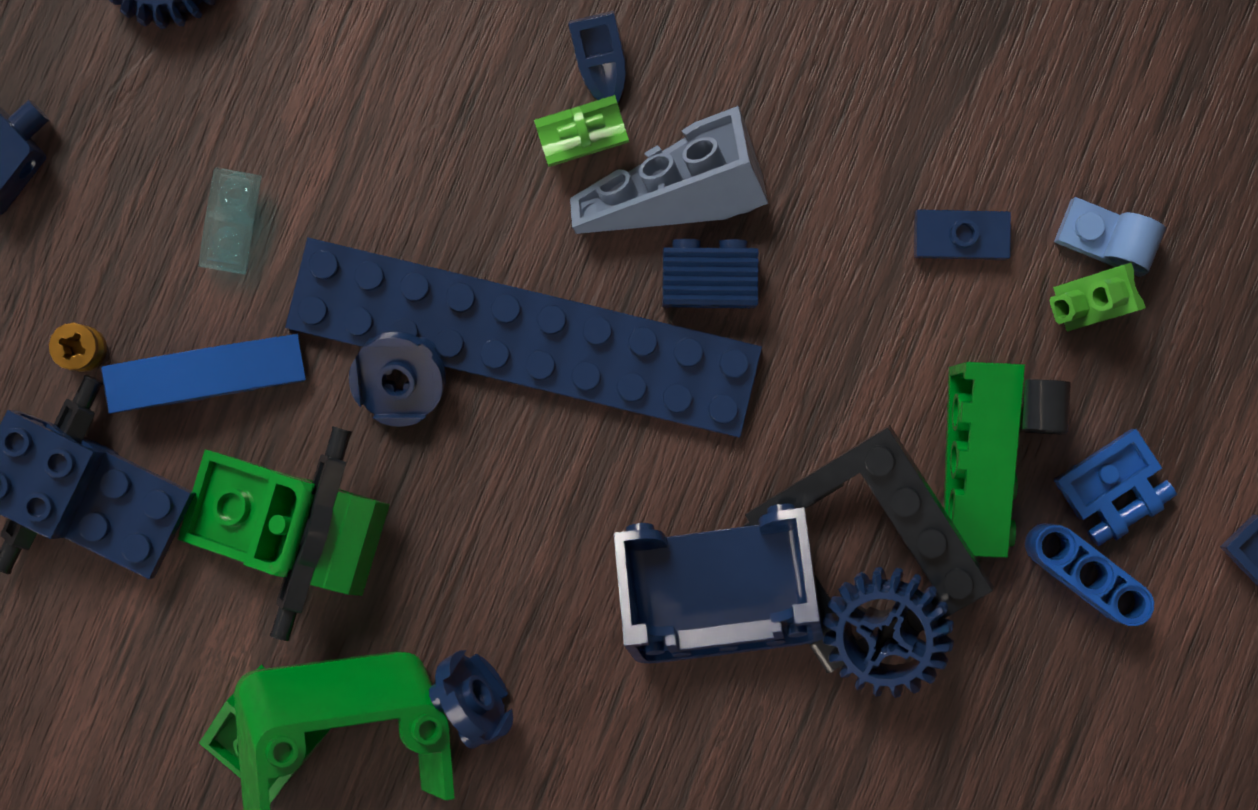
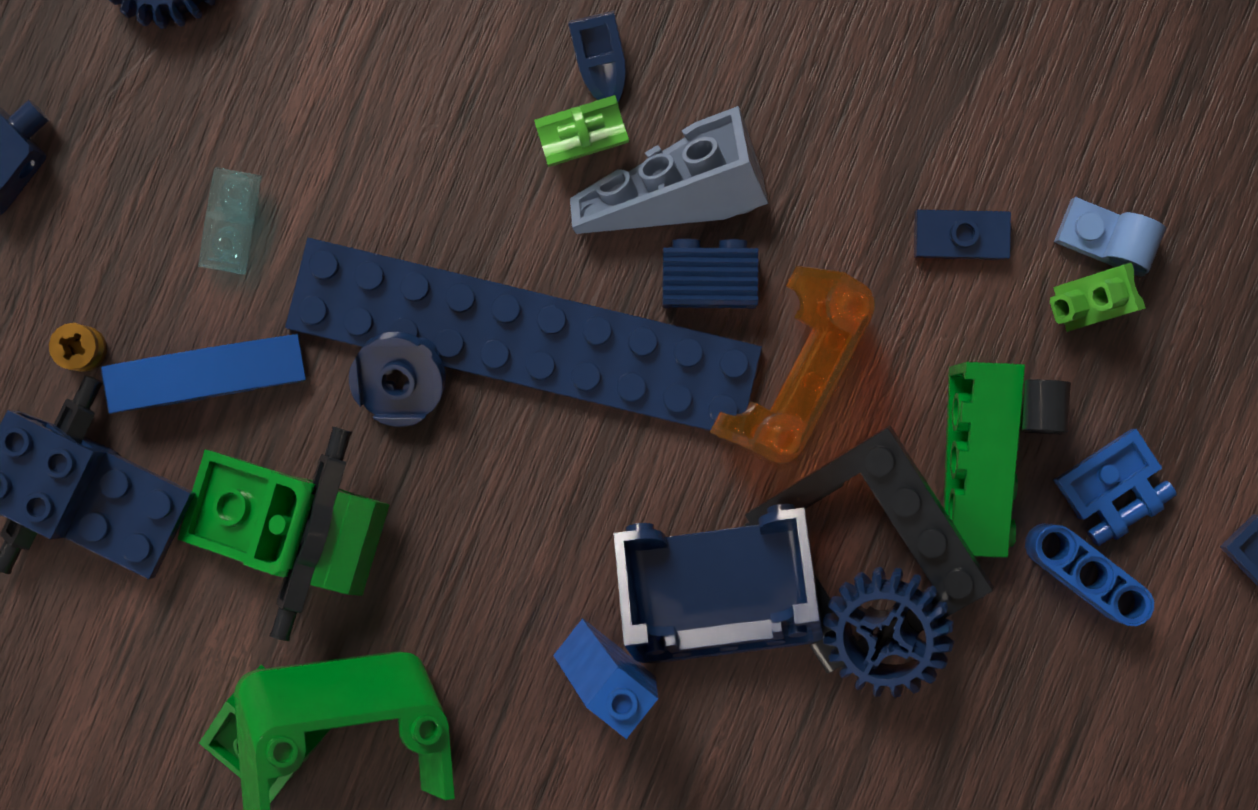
dark blue plate [429,650,513,749] -> none
none -> blue slope [553,618,658,739]
none -> clear orange windscreen [710,266,875,469]

